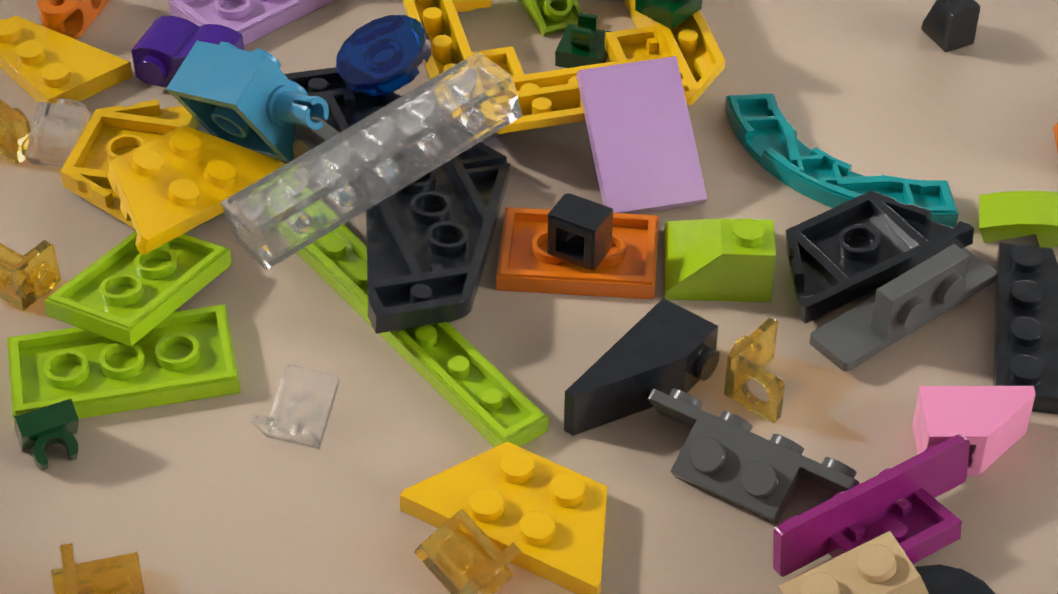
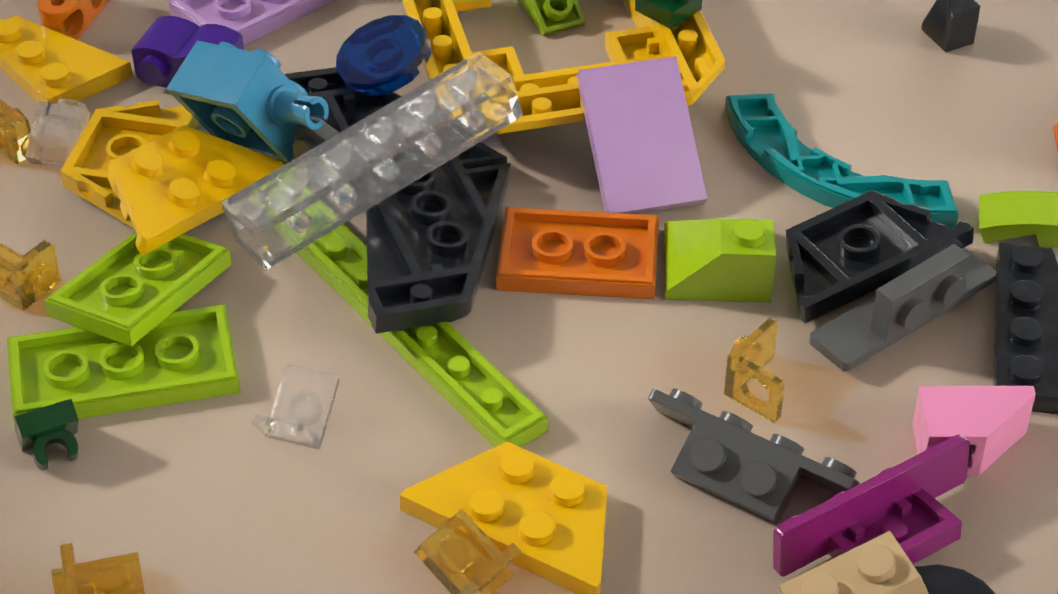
black slope [547,193,613,271] -> none
dark green tile [555,12,611,68] -> none
black slope [564,298,720,436] -> none

